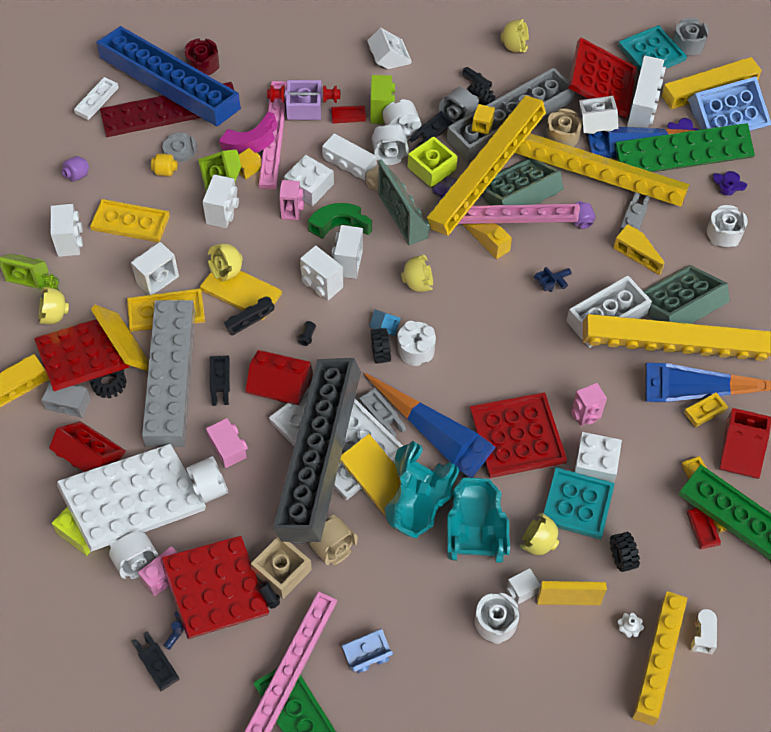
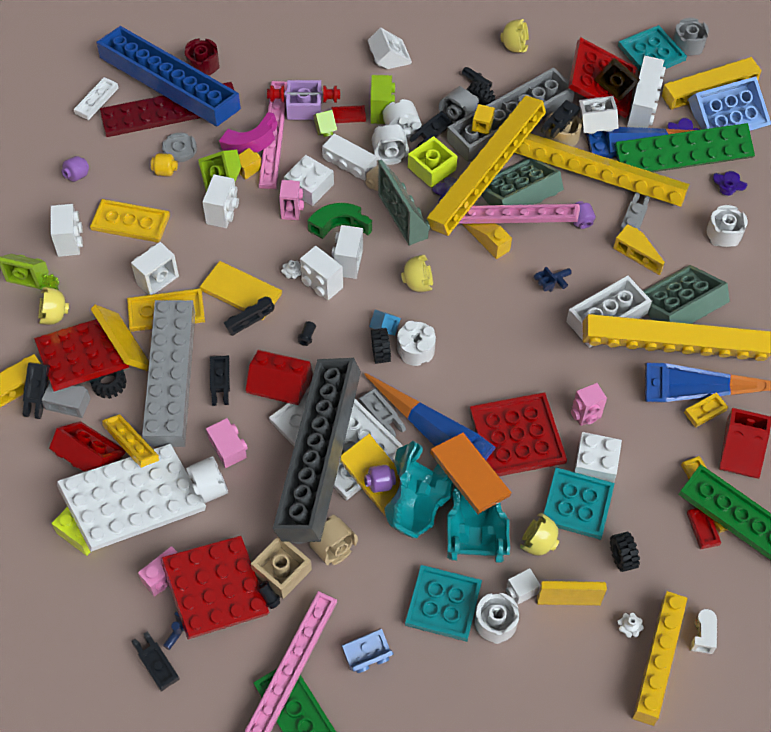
white brick [109,529,159,579] -> none
light yellow cylinder [208,243,243,282] -> none
none -> black hinge [22,362,50,419]
none -> yellow tile [102,414,159,468]
none -> white plant [281,260,301,279]
none -> brick [313,110,337,137]
none -> medium lavender head [364,465,396,493]
none -> teal plate [405,565,482,642]
none -> orange tile [430,433,512,514]
none -> black hinge [541,100,581,138]
none -> dark brown slope [594,58,640,101]

